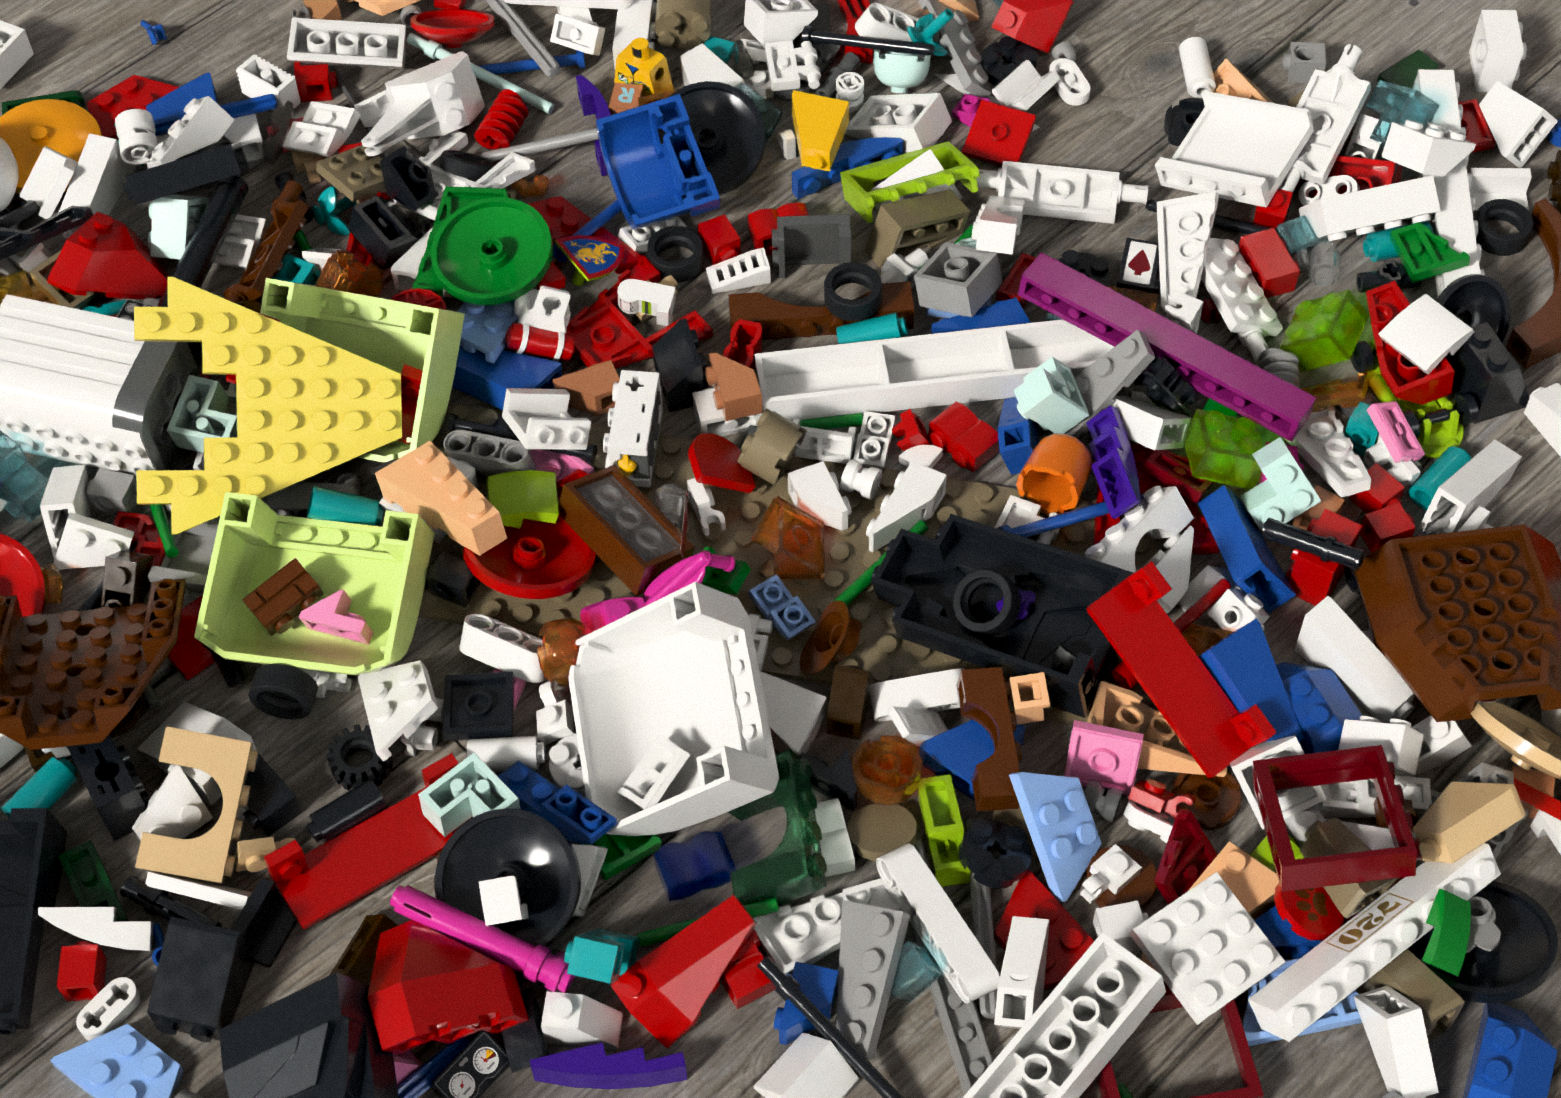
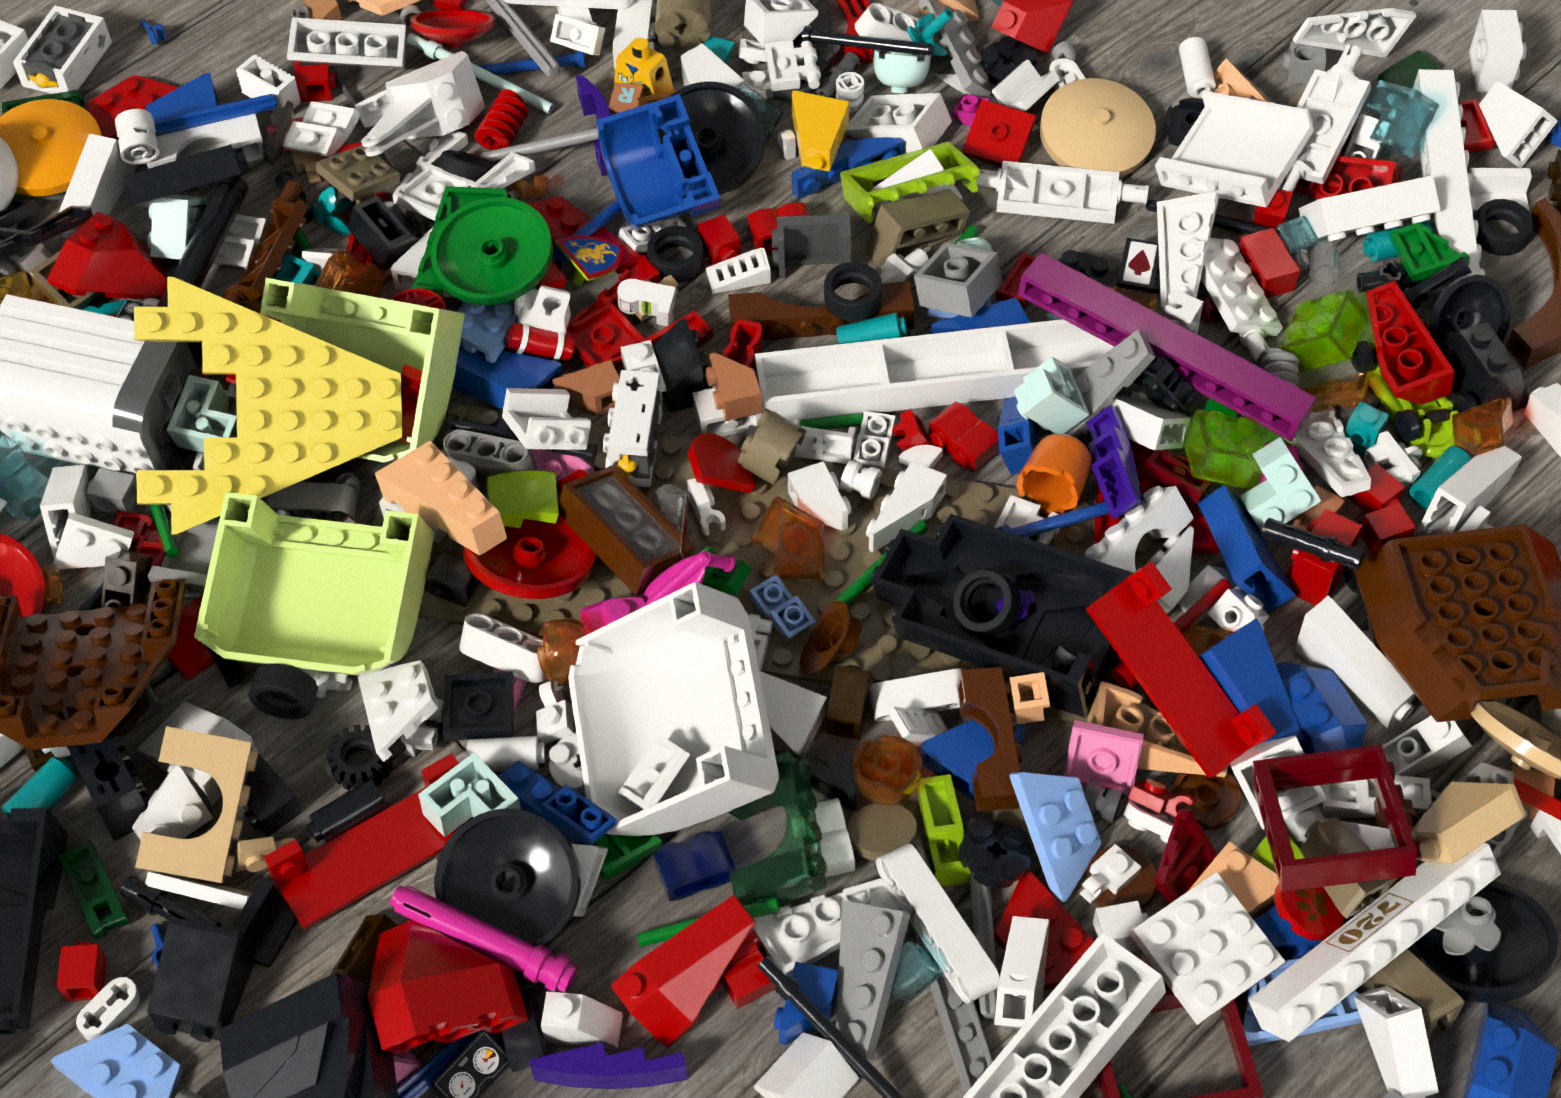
white panel [20,146,78,219] -> none
white slope [38,907,153,951] -> none
white slope [148,96,235,168] -> none
reddish brown brick [242,558,324,636] -> none
bright pink slope [299,590,373,645] -> none
teal brick [307,486,384,526] -> none
black slope [380,146,438,211] -> none
white panel [479,876,529,926] -> none
teal arch [564,928,640,984] -> none
clear smoke slope [734,40,755,80] -> none
white arch [972,196,1025,255] -> none
white plate [1298,175,1360,206] -> none
white brick [1338,716,1424,775] -> none
bright pink tile [1367,401,1425,463] -> none
white slope [1378,294,1474,375] -> none
white slope [1382,119,1476,176] -> none
green slope [1422,889,1471,976] -> none
none -> piece [13,5,112,94]
none -> white slope [620,340,666,392]
none -> tan dish [1040,78,1156,178]
none -> white wedge [1293,8,1417,58]
none -> black pin [1403,256,1472,309]
none -> clear orange slope [1452,396,1514,456]

